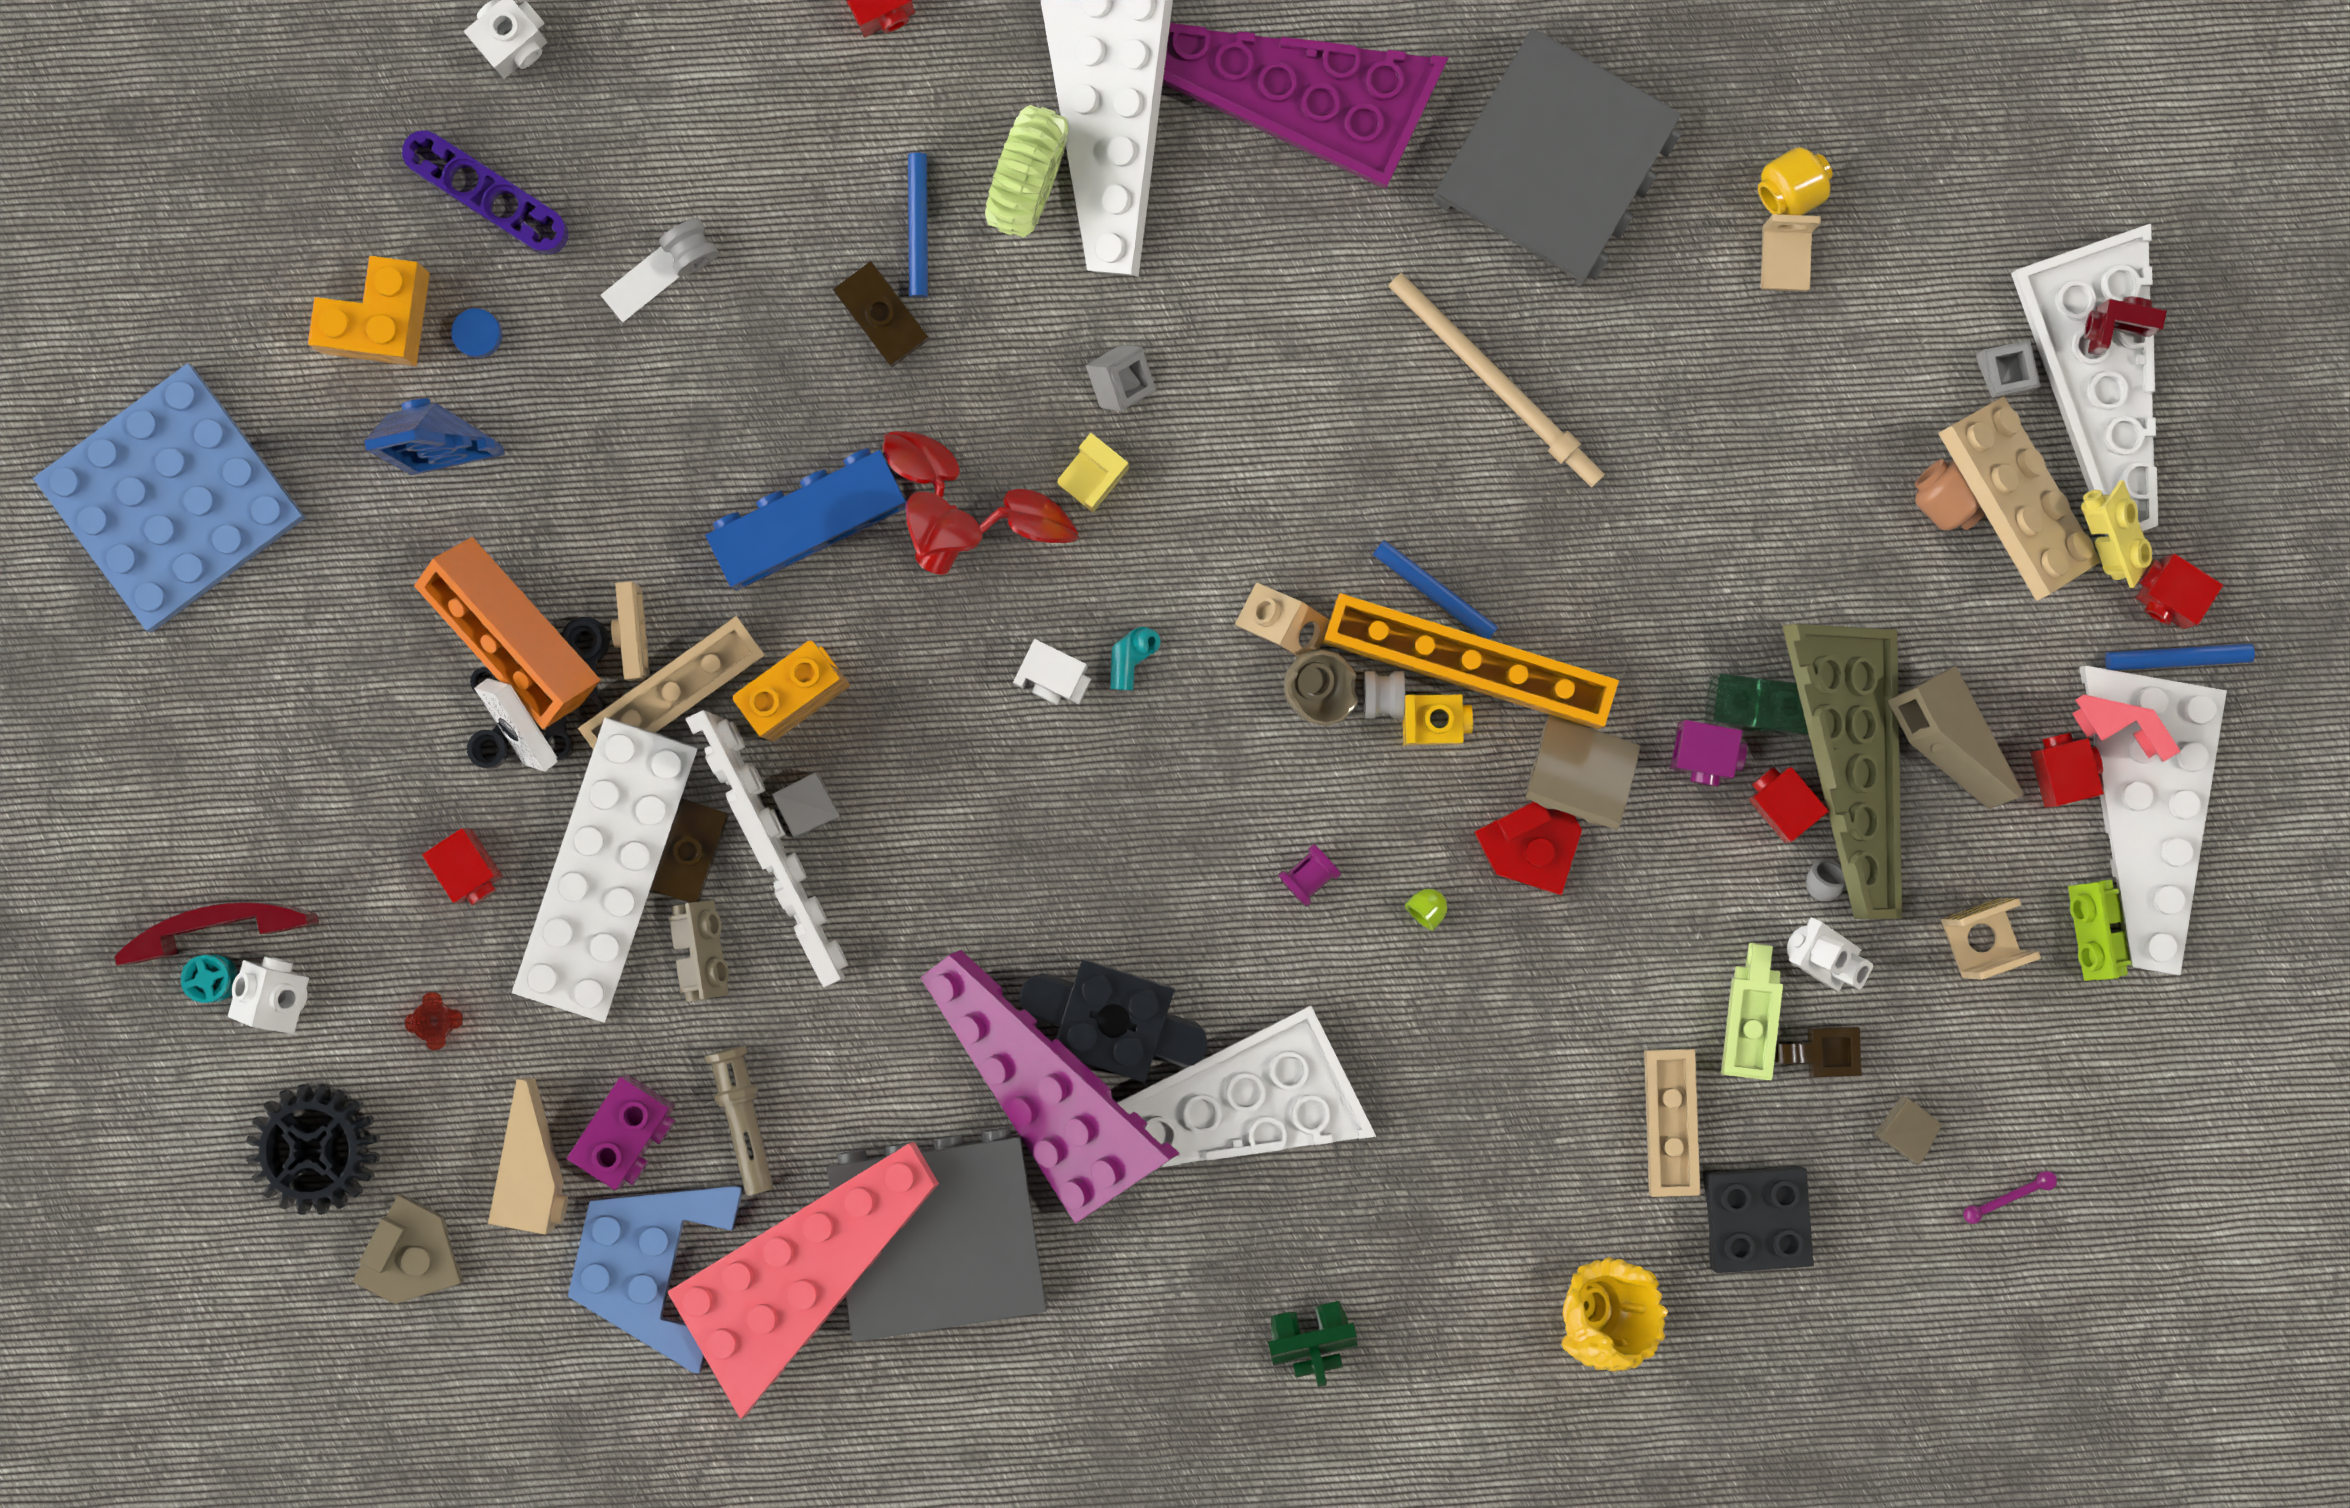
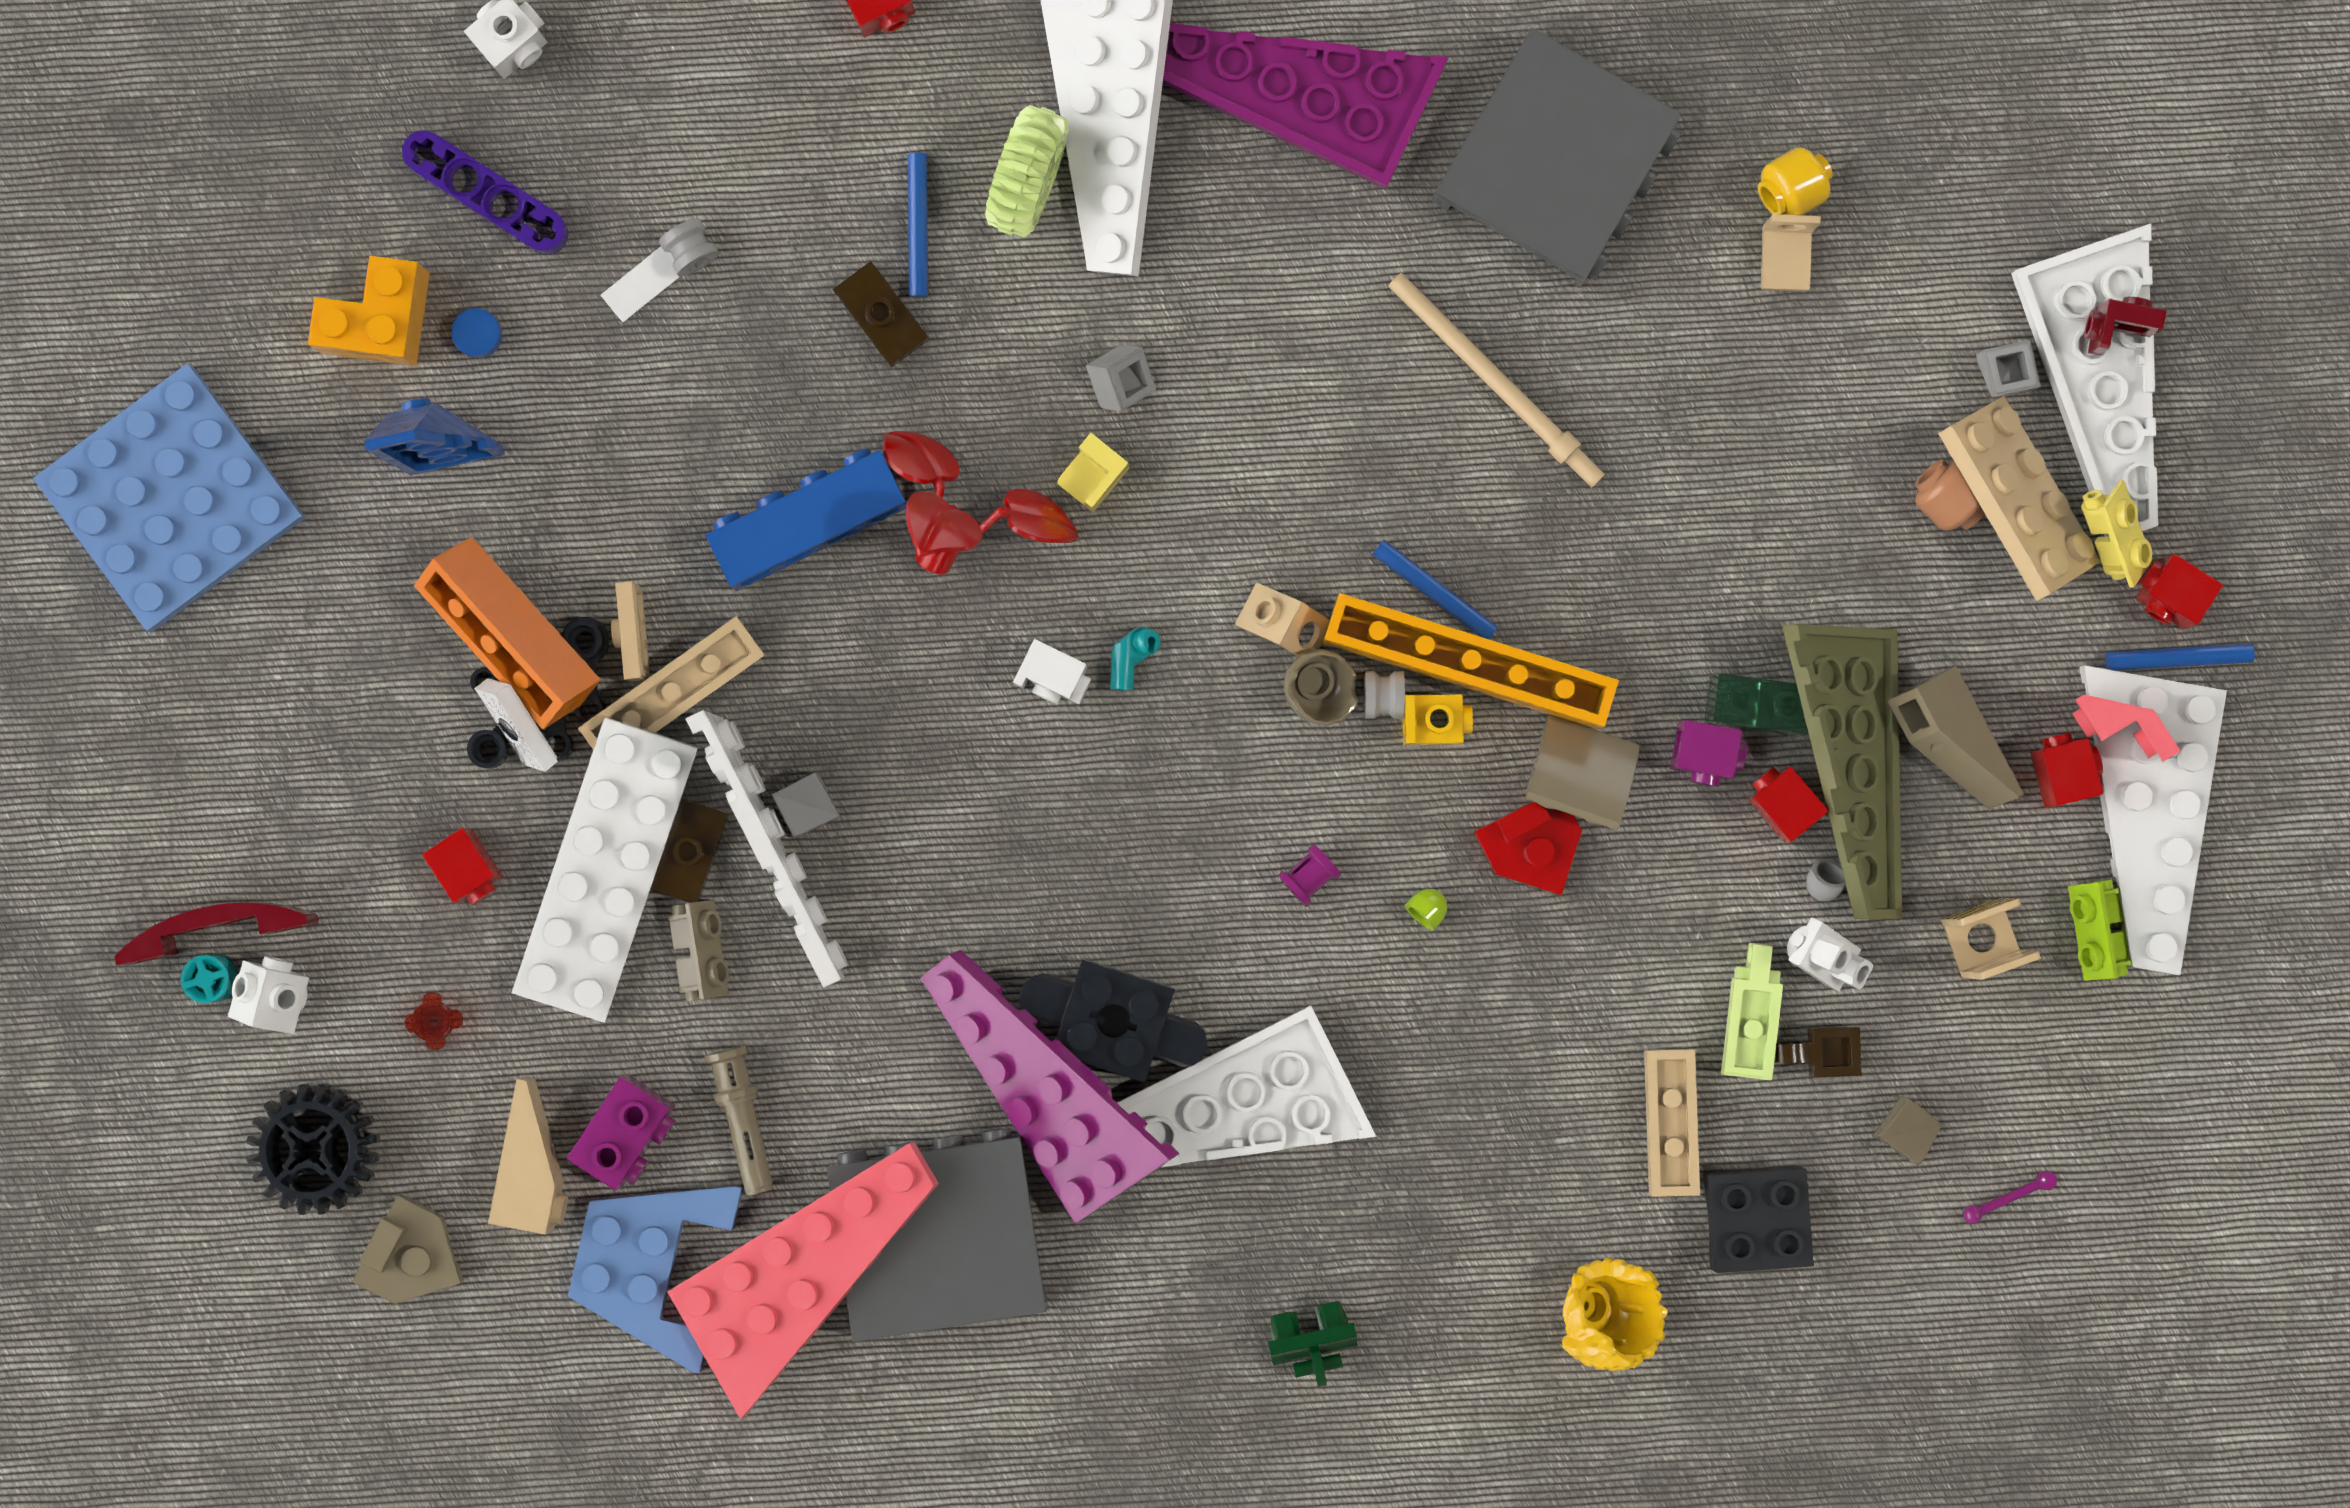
light orange panel [733,641,851,742] -> none

